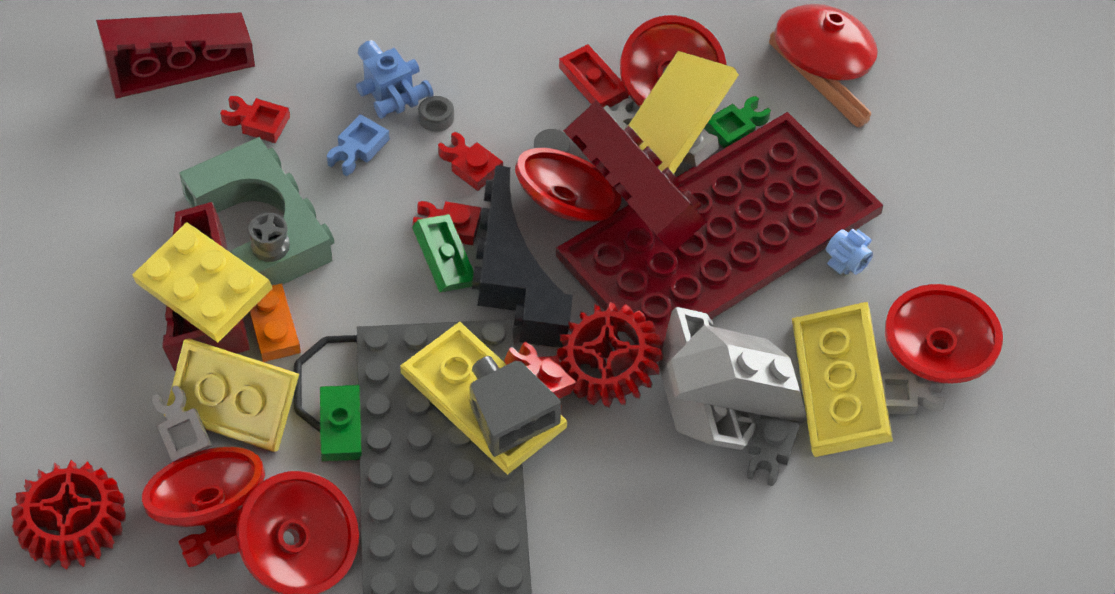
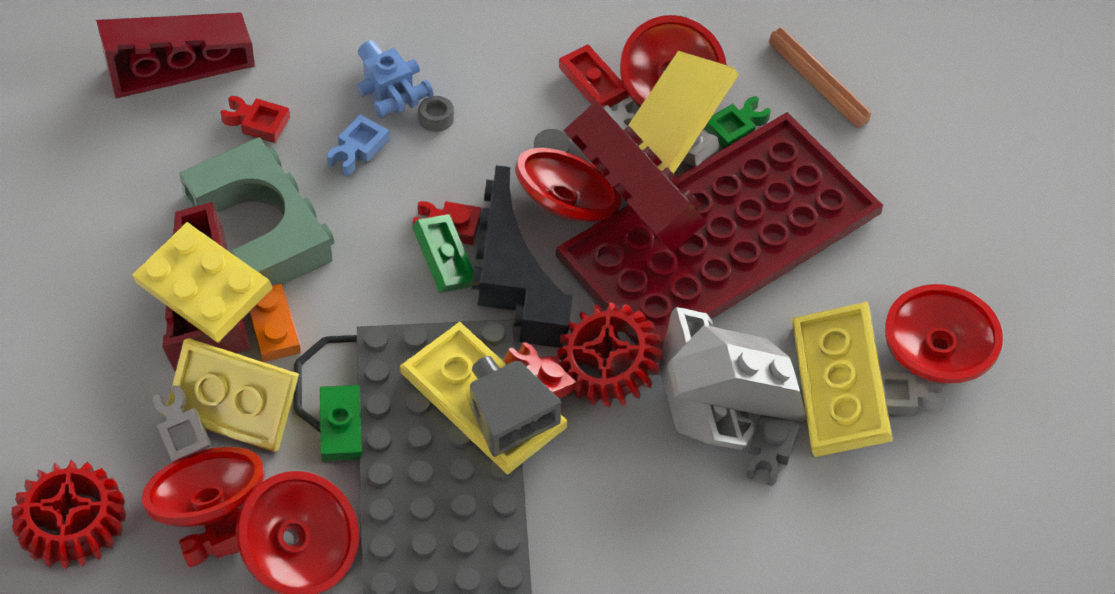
dark grey wheel [249,213,290,262] -> none
red plate [438,132,503,191] -> none
red dish [775,4,878,80] -> none
light blue gear [826,229,873,275] -> none

